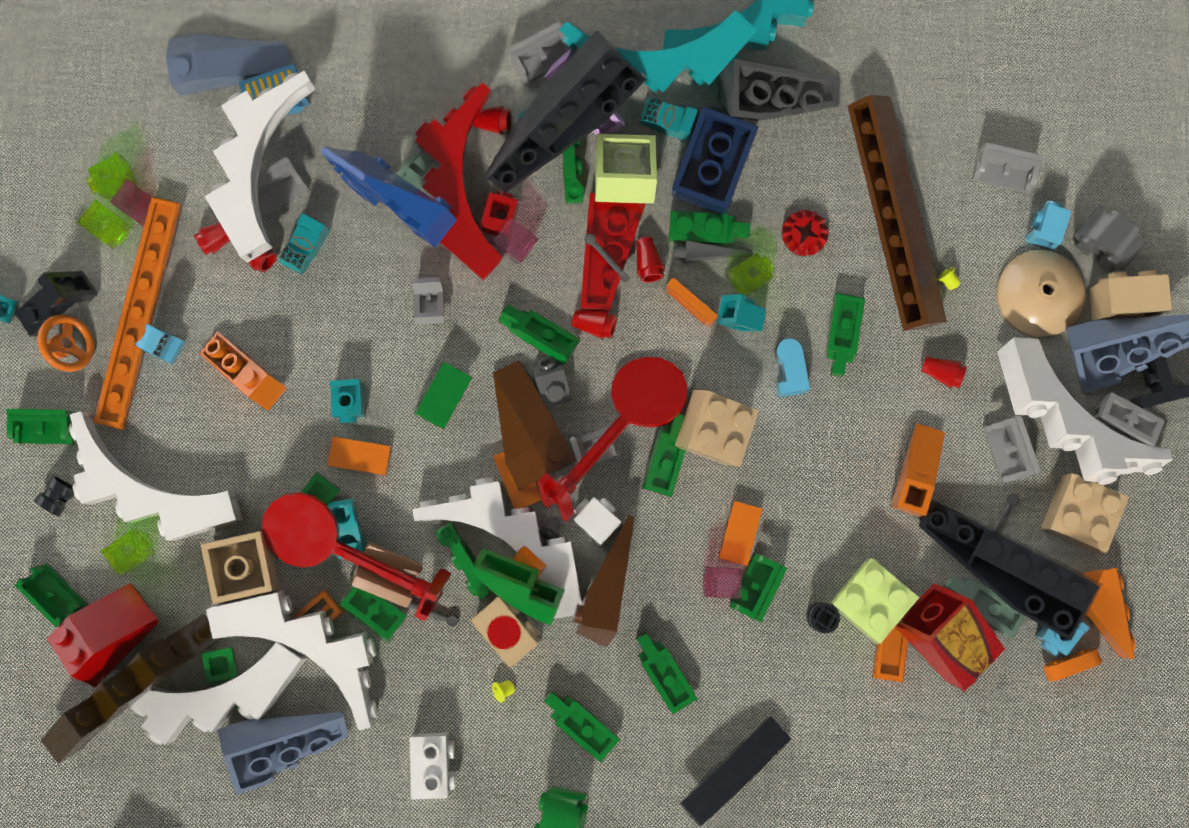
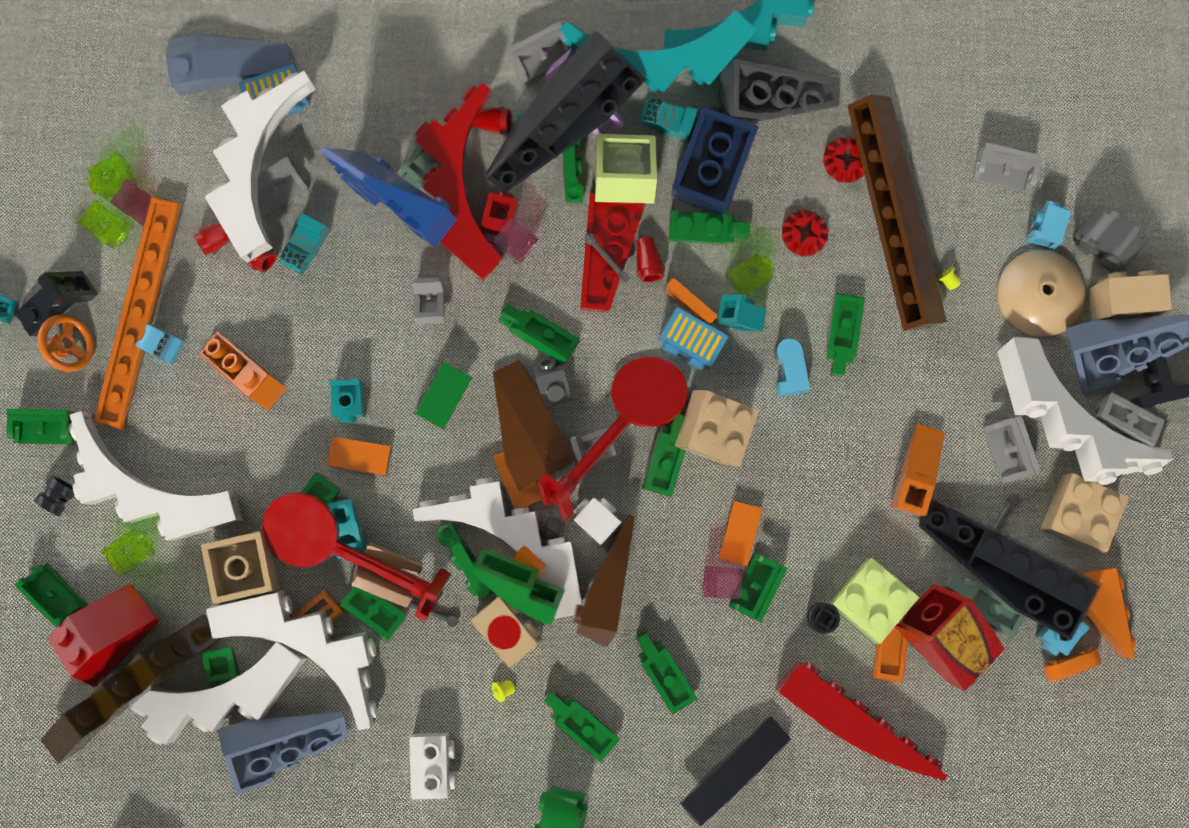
red cone [572,310,617,340] -> none
dark grey piece [672,240,753,264] -> none
red cone [921,356,967,389] -> none
none -> dark azure brick [658,307,729,371]
none -> red slope [775,661,948,781]
none -> red gear [823,136,864,183]

